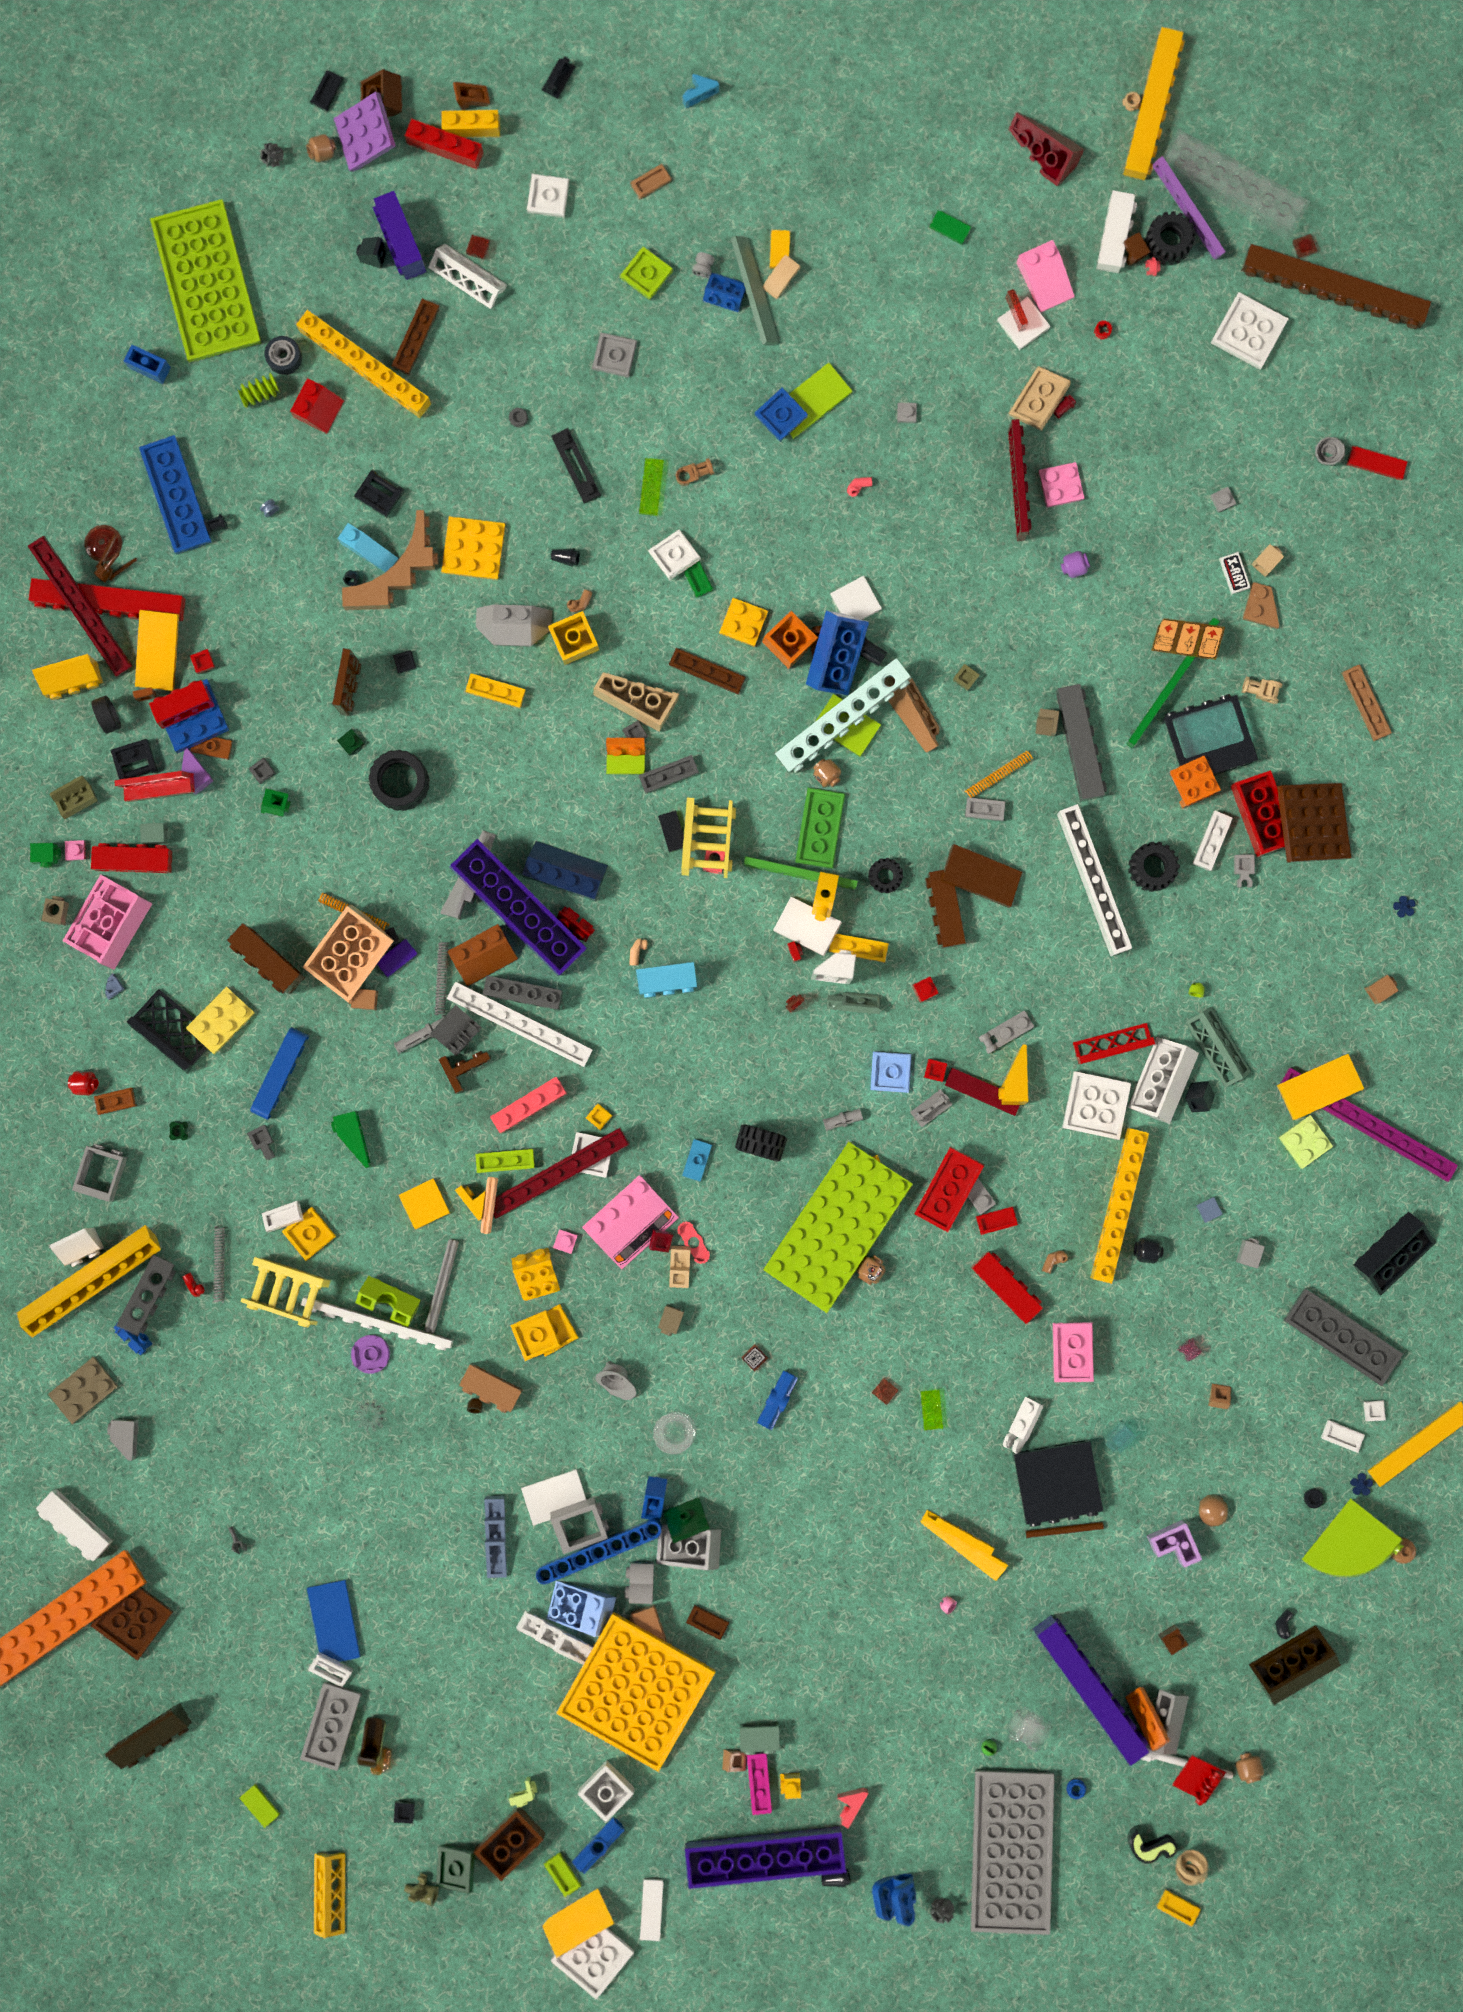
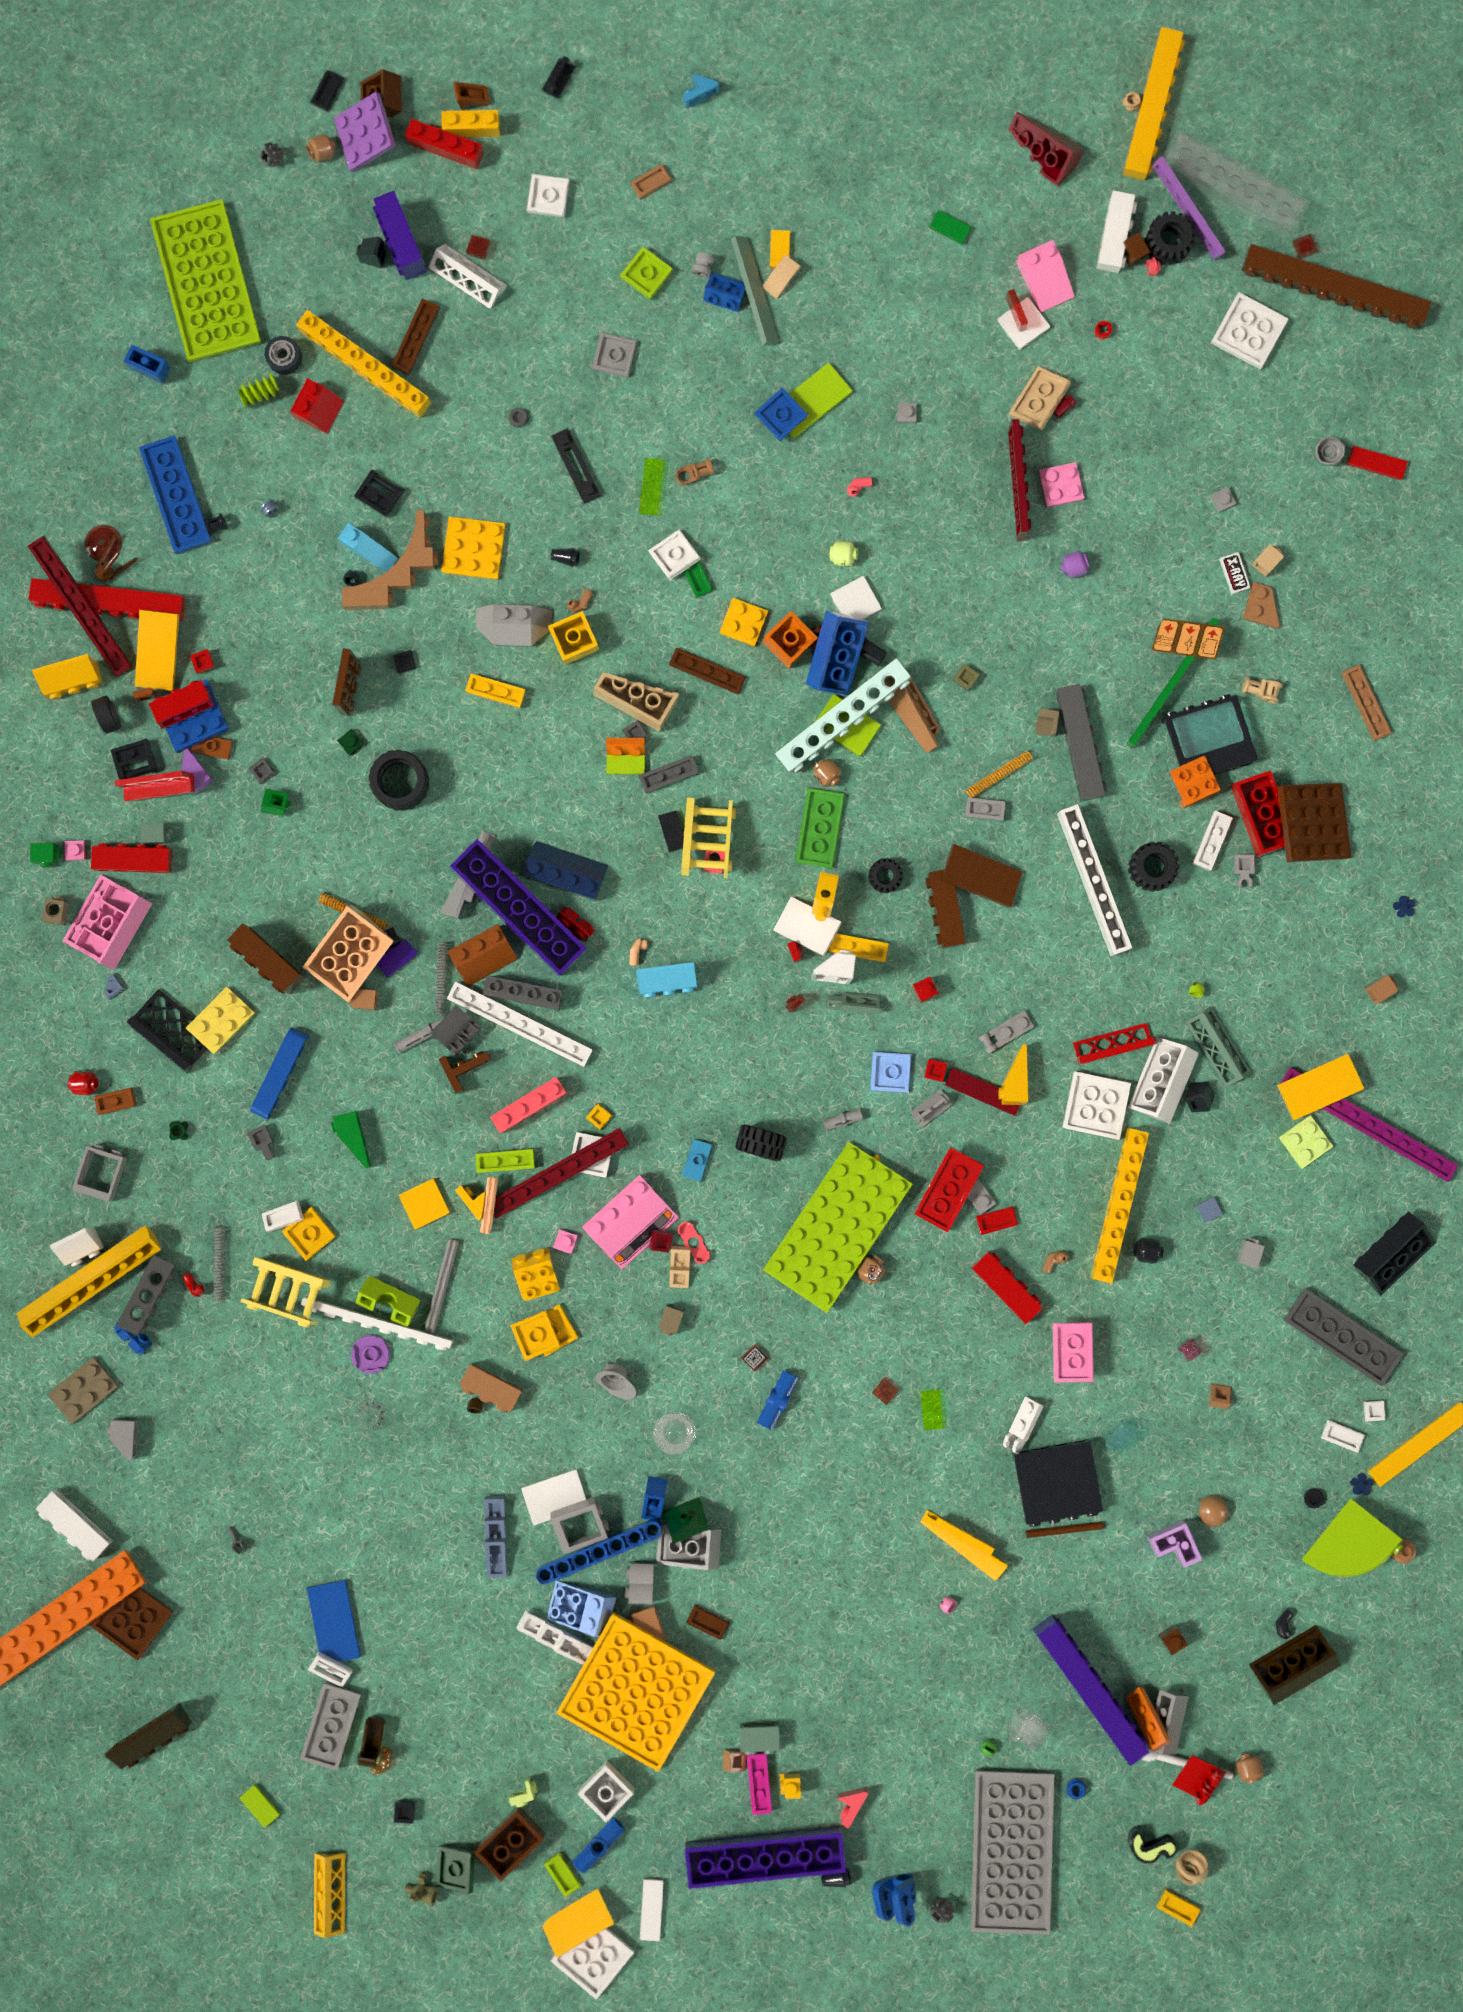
olive bracket [49,775,98,819] -> none
bright green tile [744,856,858,890] -> none
none -> yellowish green head [829,541,858,566]

